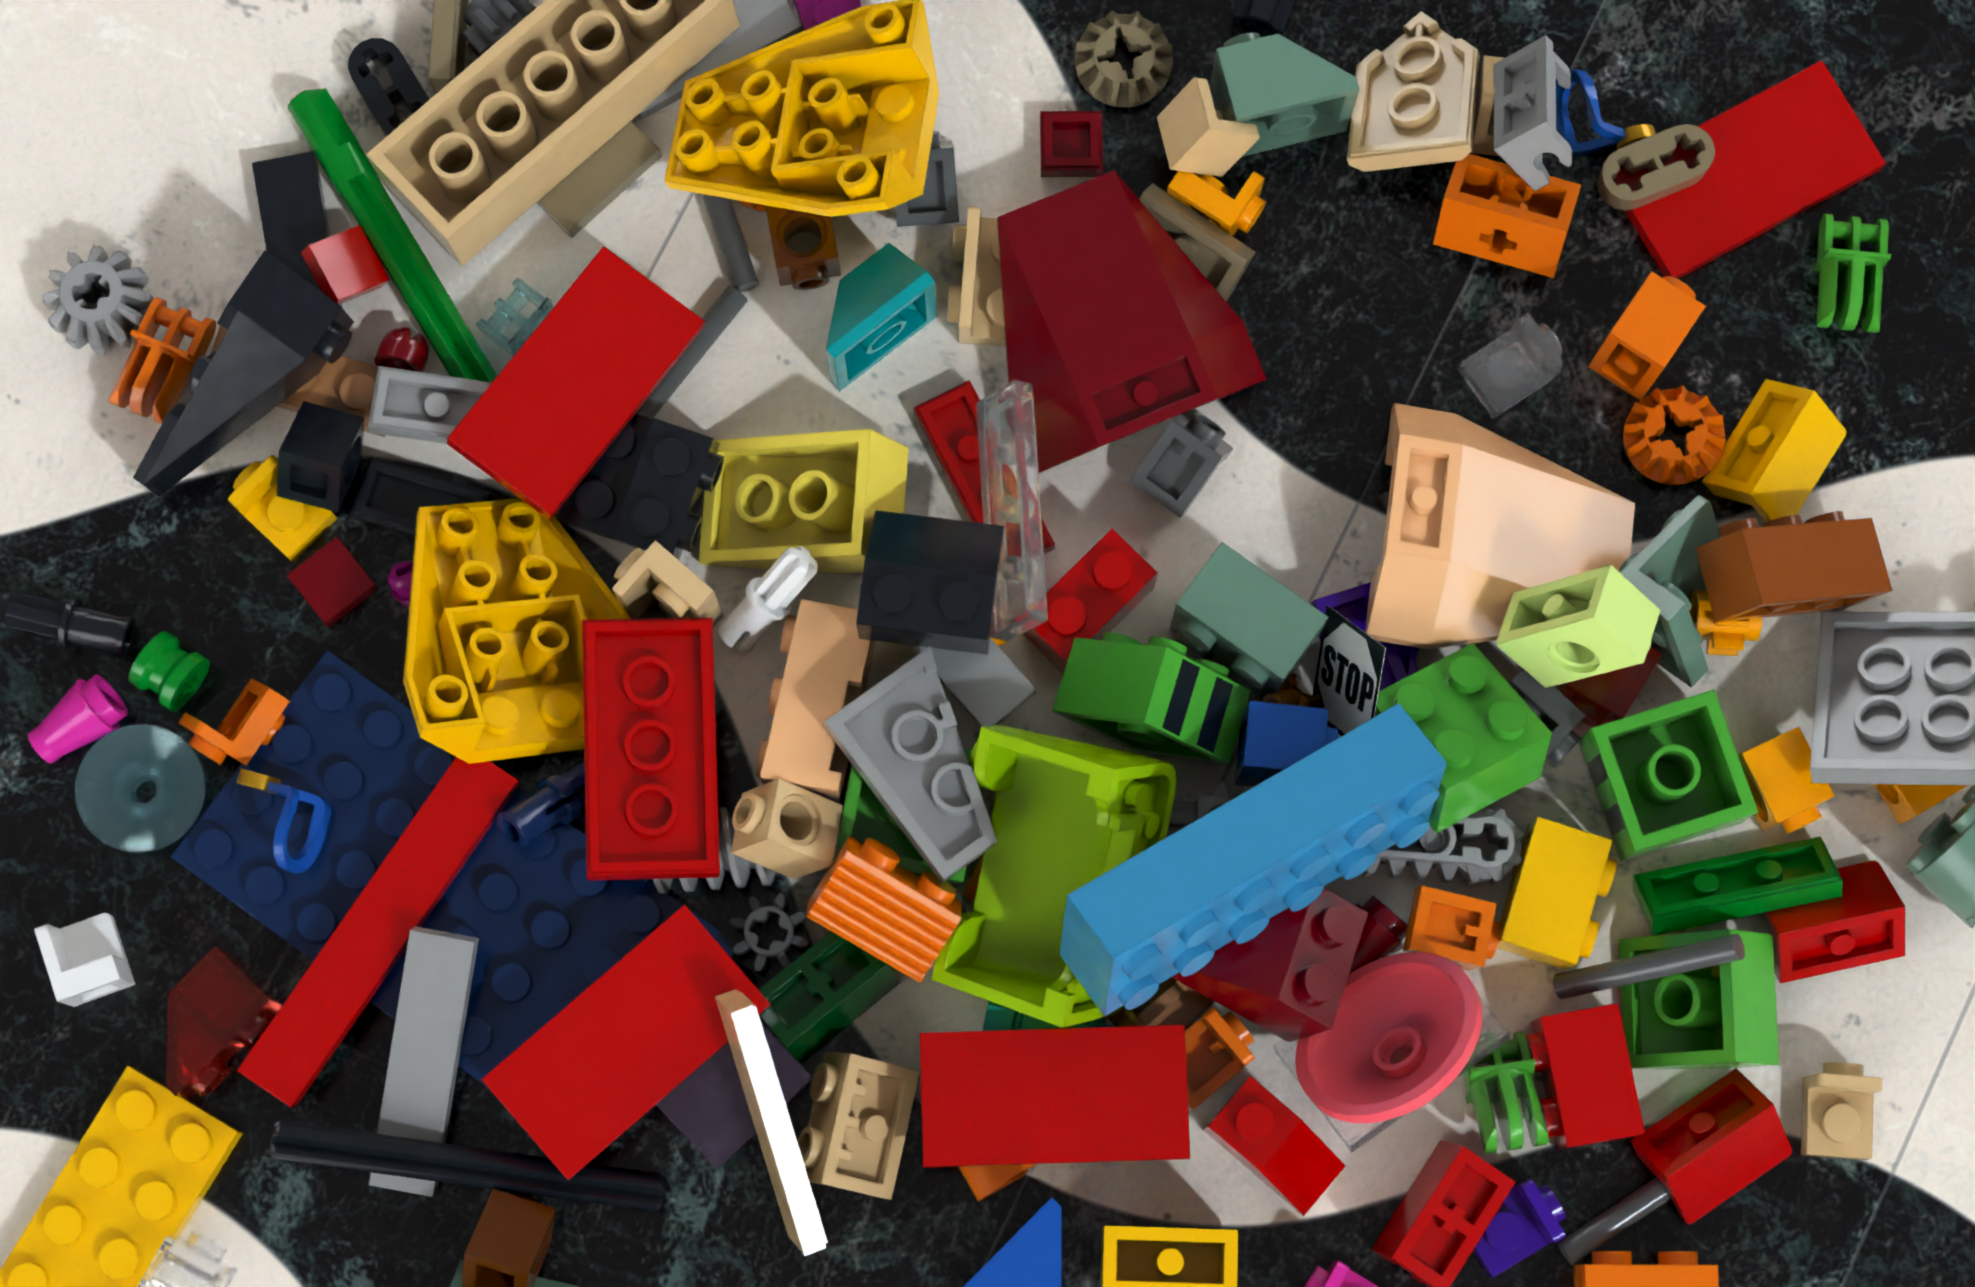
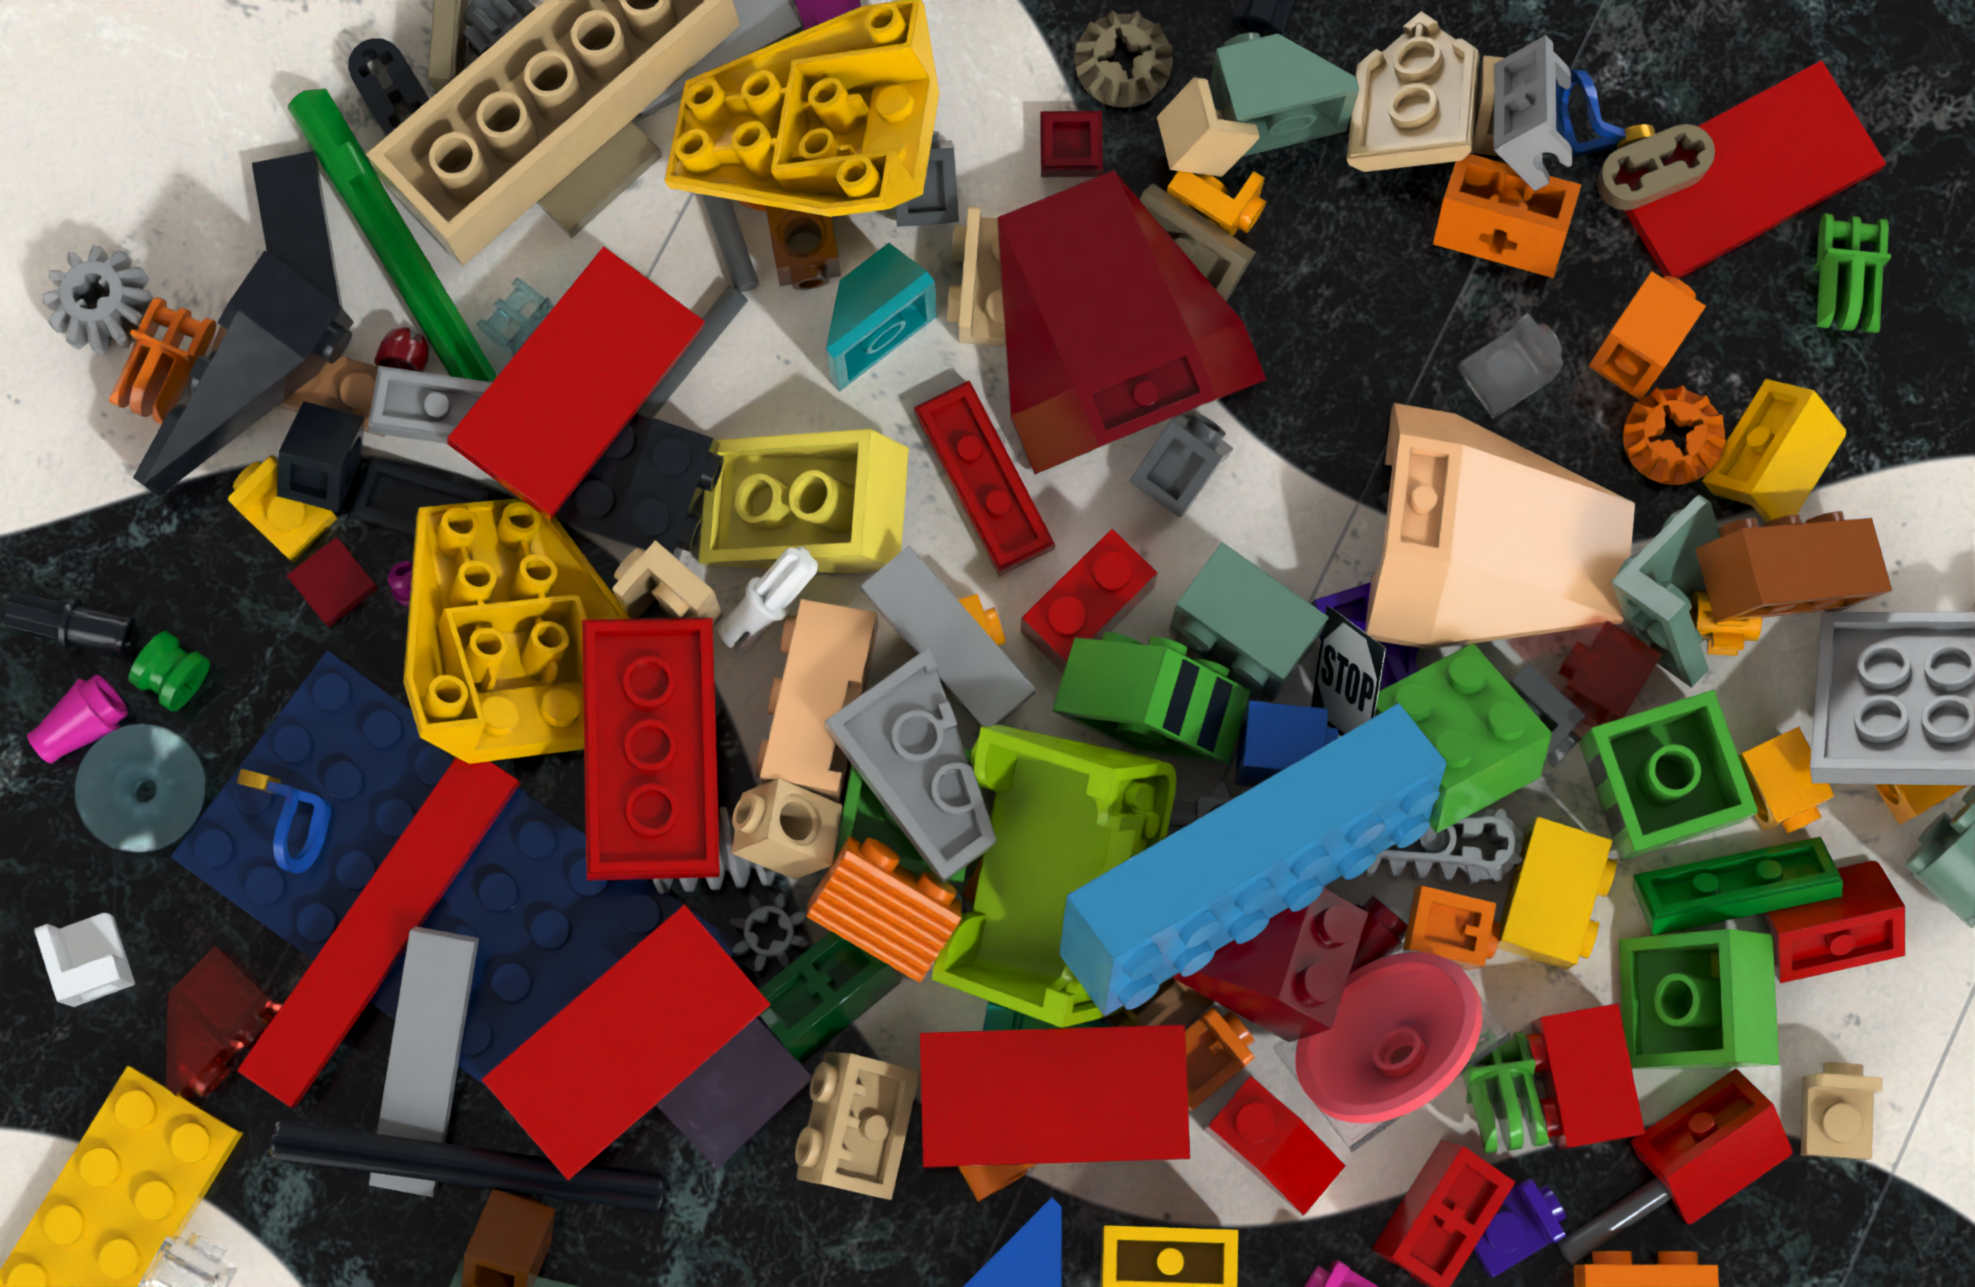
orange bracket [178,678,290,766] -> none
red tile [301,225,390,305] -> none
dark blue pin [496,759,585,849] -> none
tile [715,989,828,1256] -> none
black slope [856,510,1004,655] -> none
clear tile [976,379,1048,641] -> none
clear orange hand [1263,673,1321,707] -> none
yellowish green brick [1496,565,1661,688] -> none
dark grey bar [1553,934,1745,999] -> none

